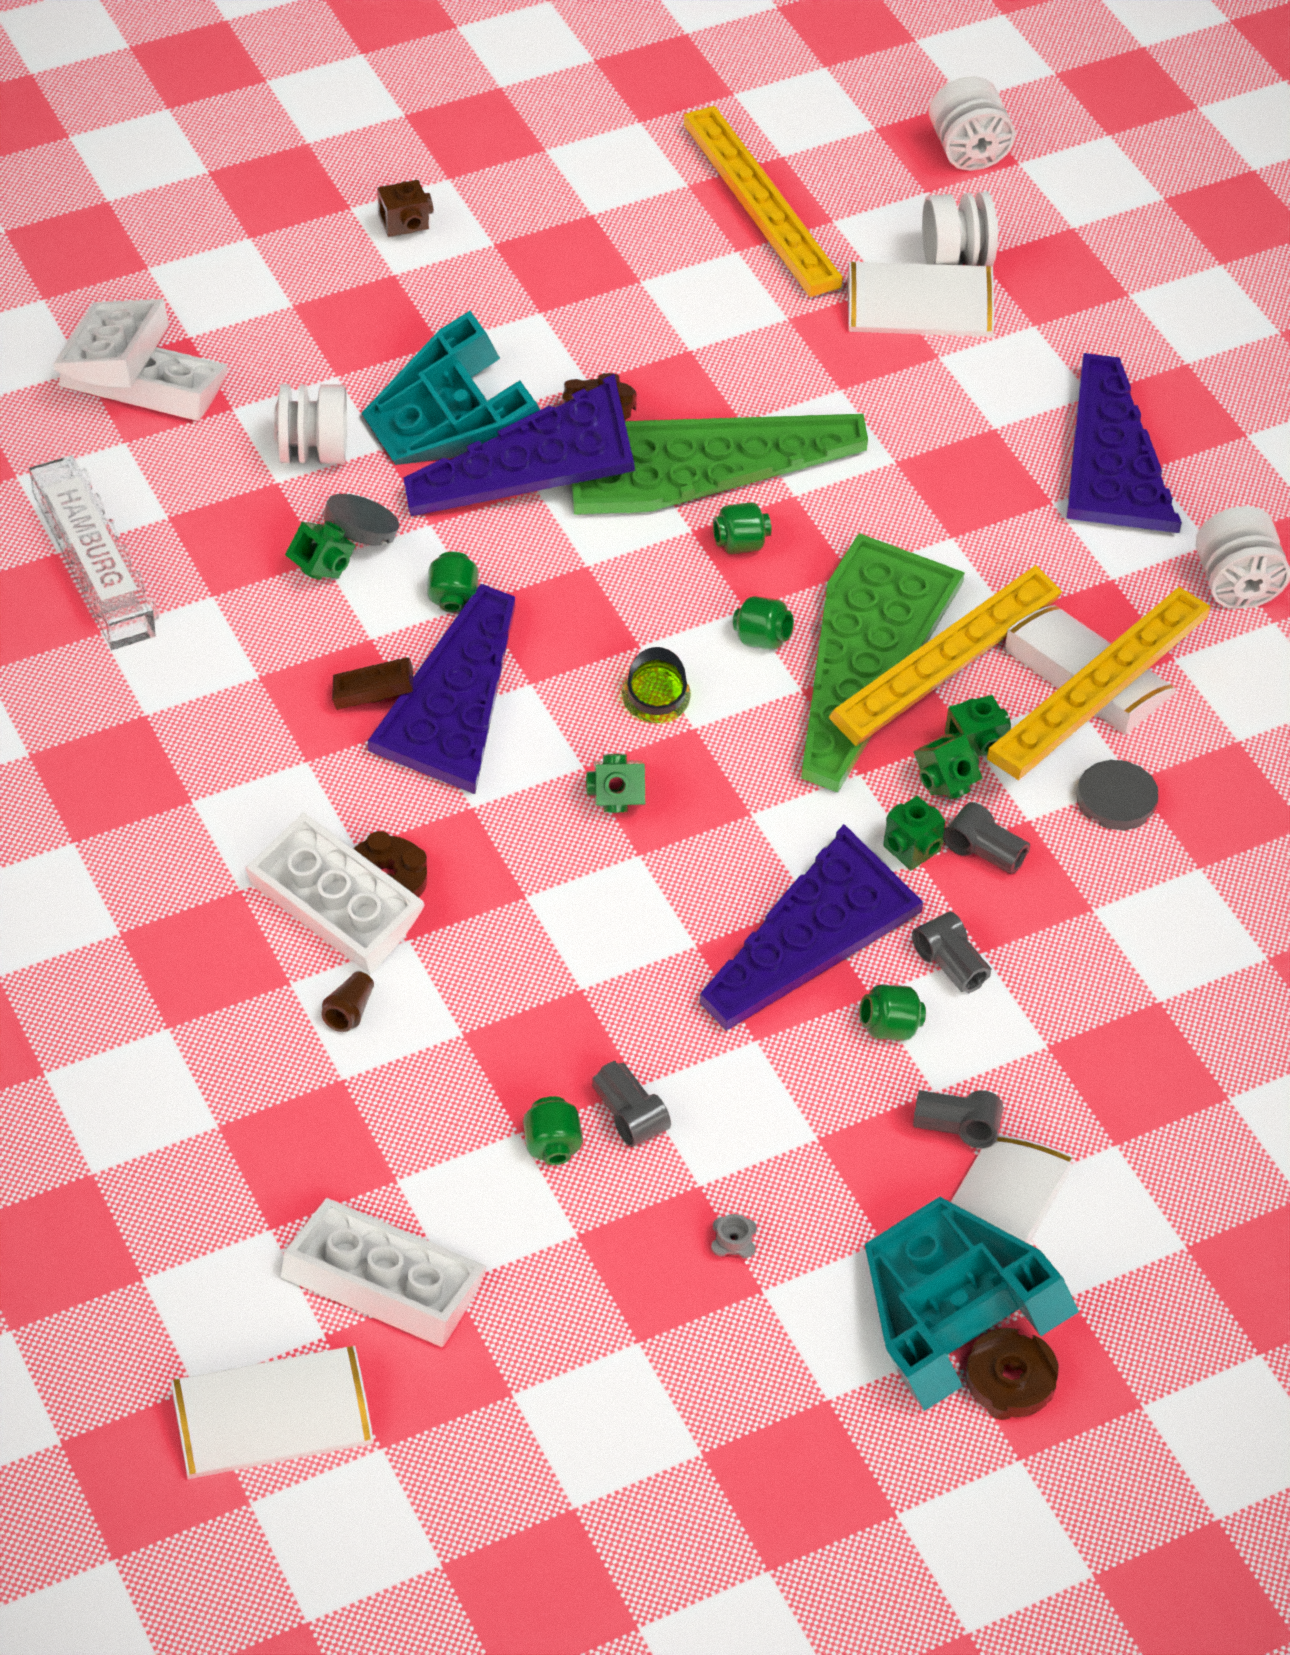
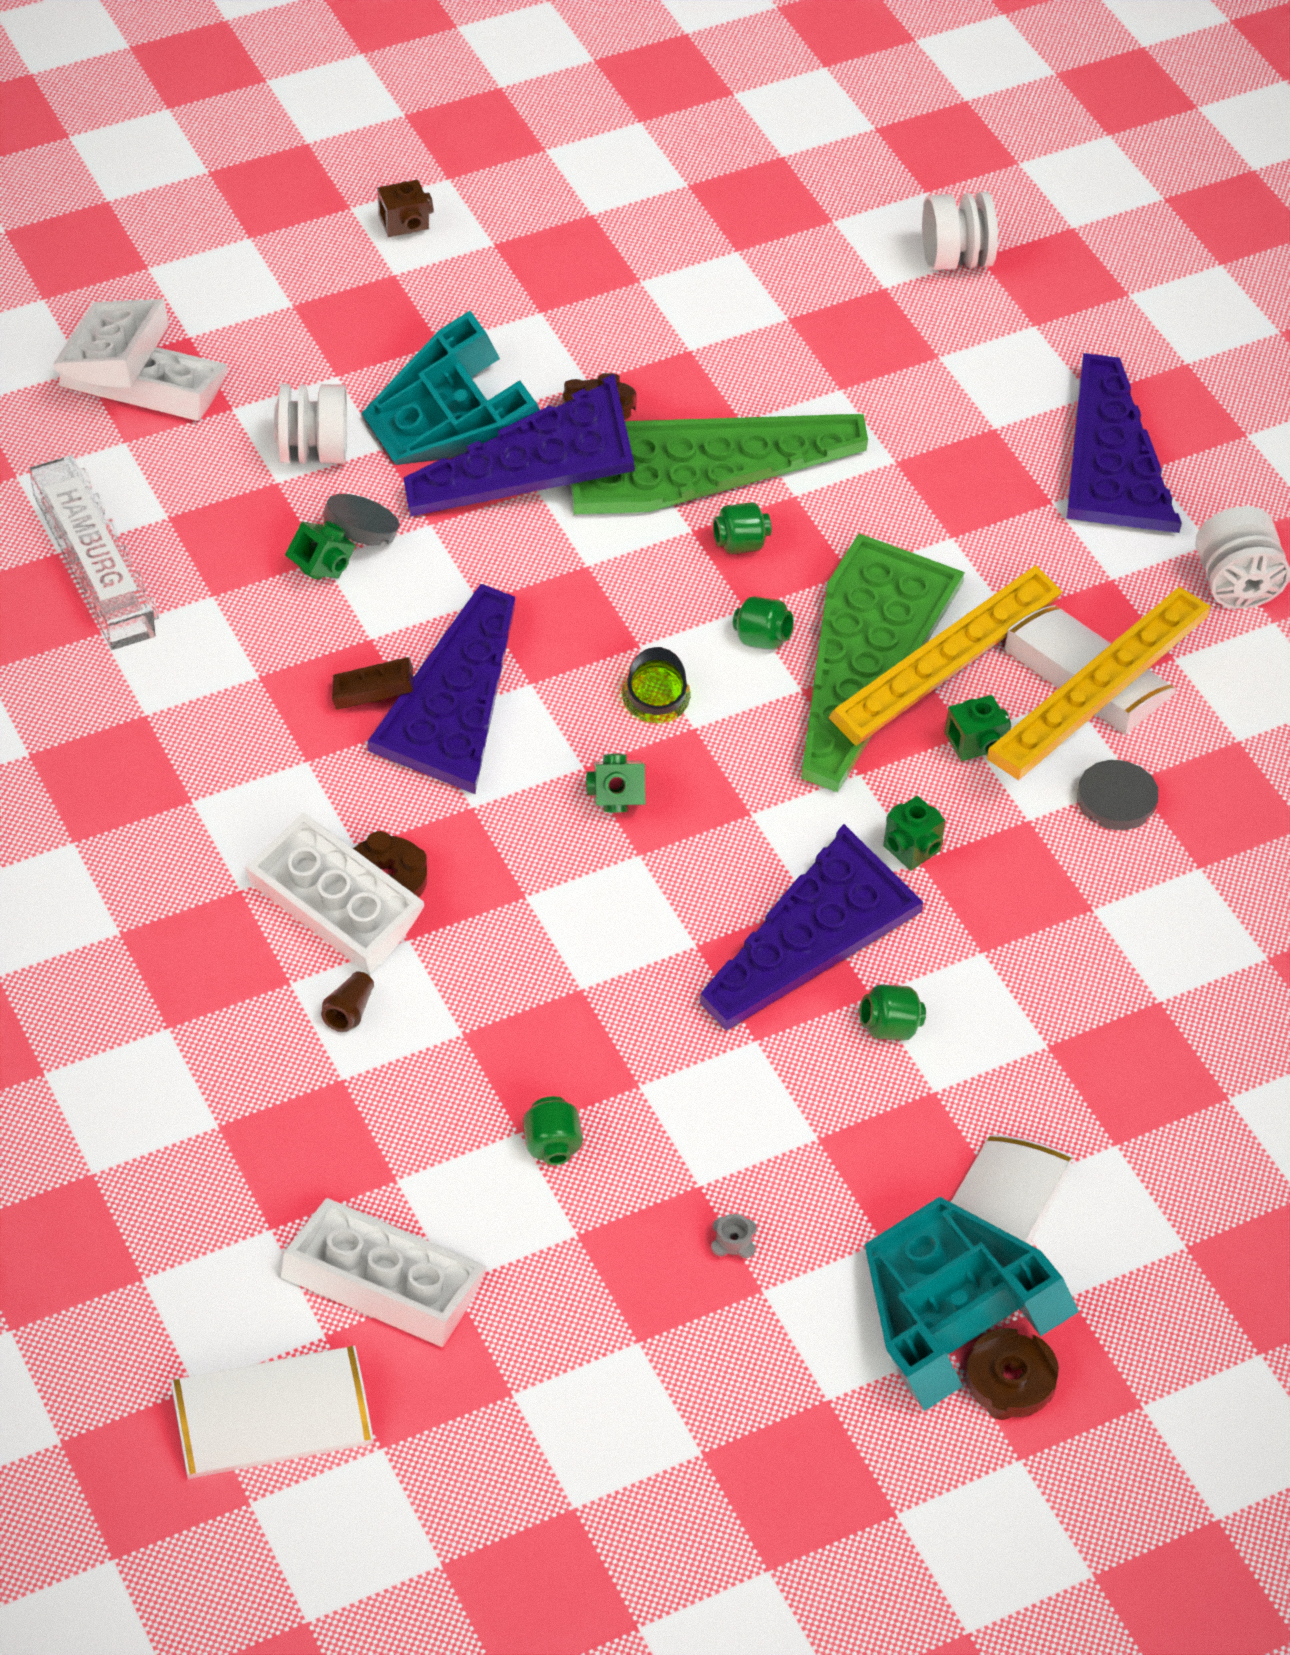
green head [427,551,479,612] -> none
dark grey piece [592,1060,671,1147] -> none
yellow plate [683,105,843,297] -> none
white slope [847,261,994,337] -> none
dark grey piece [912,911,992,994] -> none
green brick [913,734,983,799] -> none
dark grey piece [913,1090,1004,1148] -> none
white wheel [929,75,1016,171] -> none
dark grey piece [943,802,1030,874] -> none

